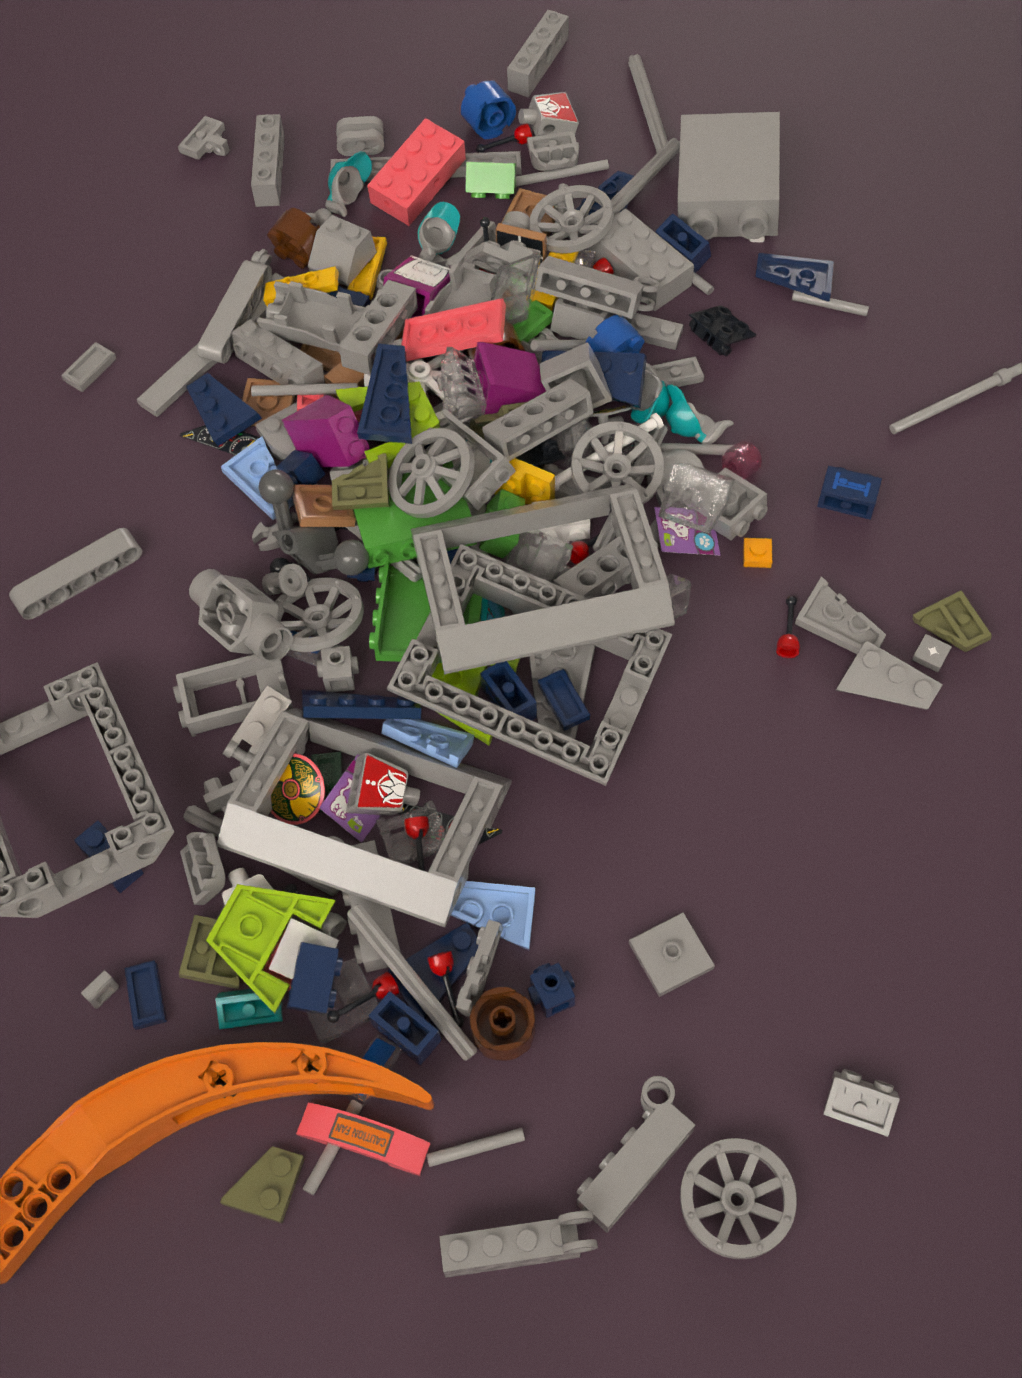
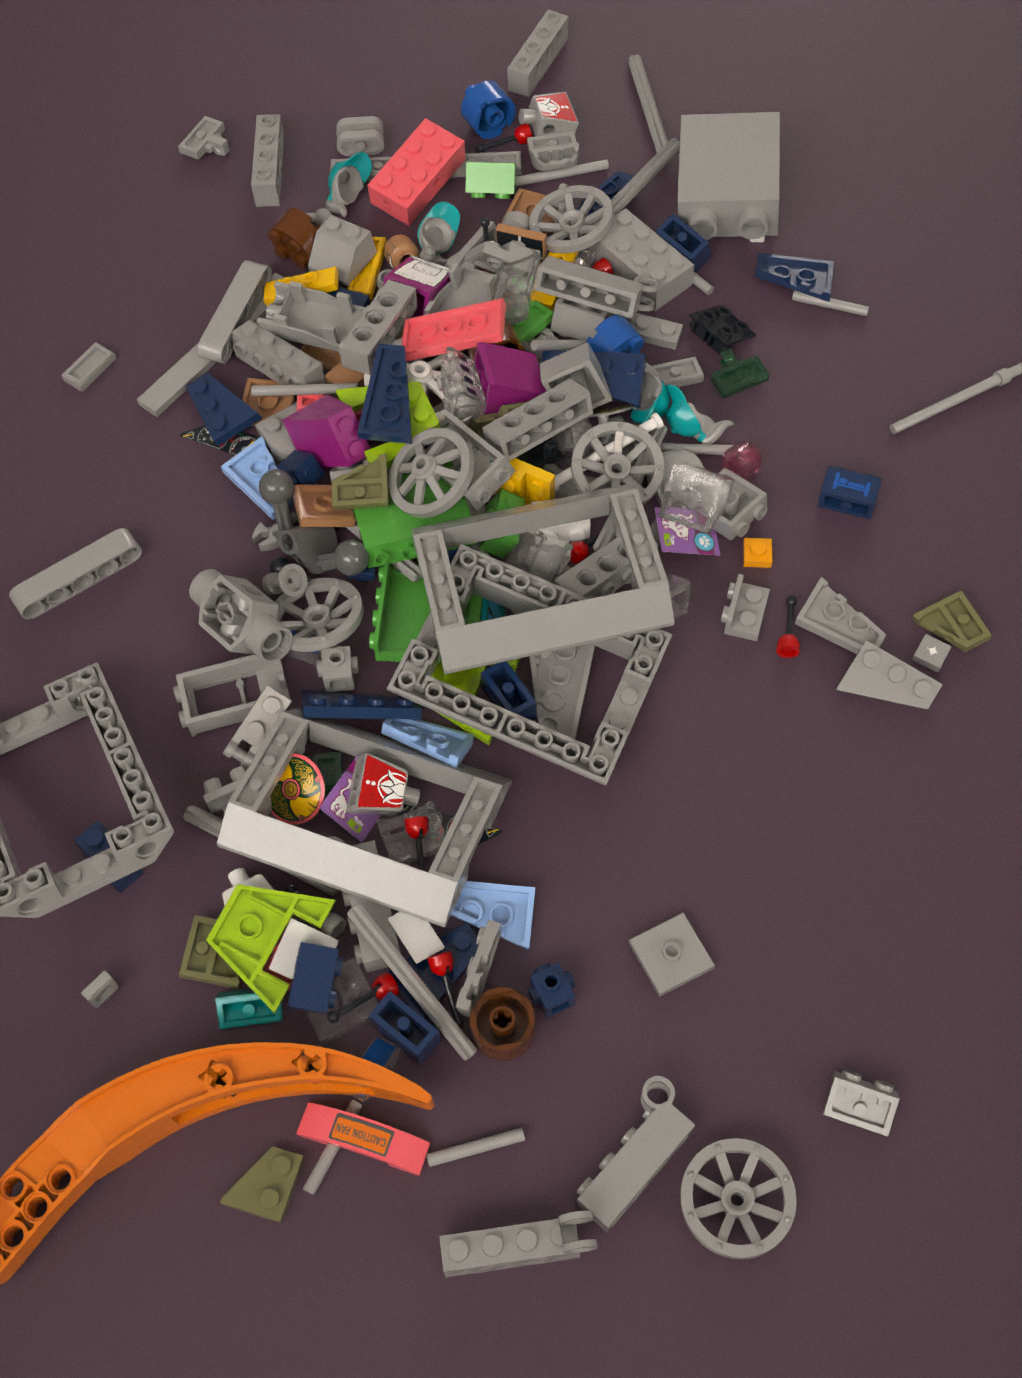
dark blue tile [124,960,167,1030] -> none
light grey slope [180,832,225,905] -> none
light grey plate [251,249,272,266] -> none
dark blue tile [538,669,590,731] -> none
none -> medium nougat head [384,234,419,269]
none -> white sticker [388,912,445,963]
none -> clear green plate [710,349,770,399]
none -> light grey bracket [721,574,770,641]

